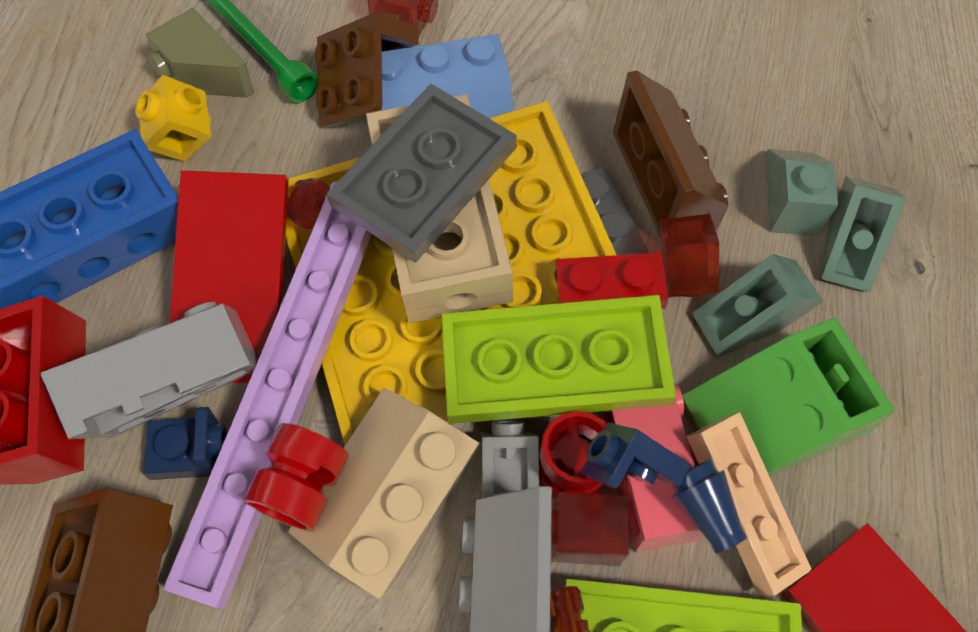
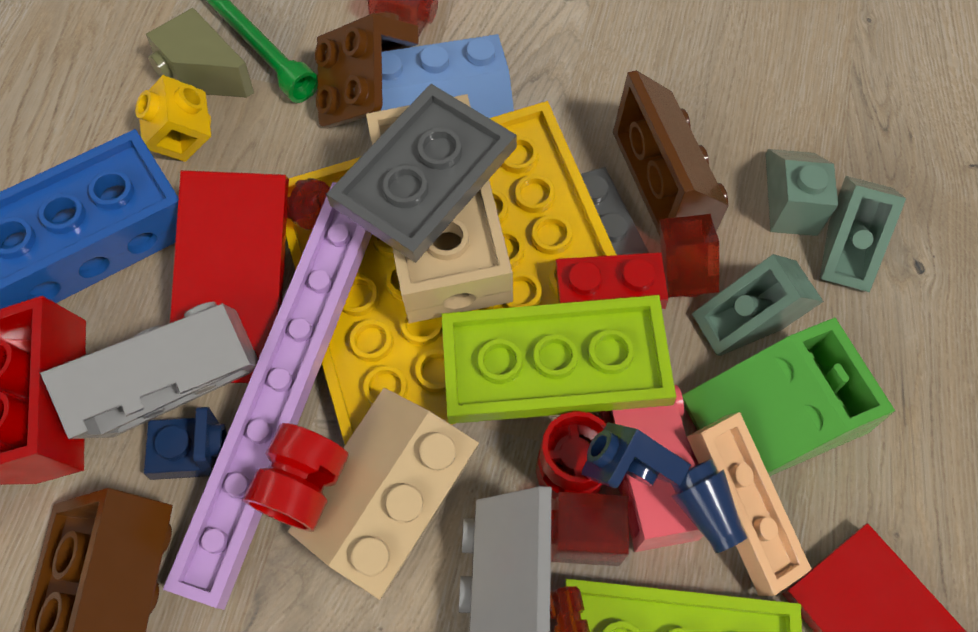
light grey bracket [479,421,539,499] -> none

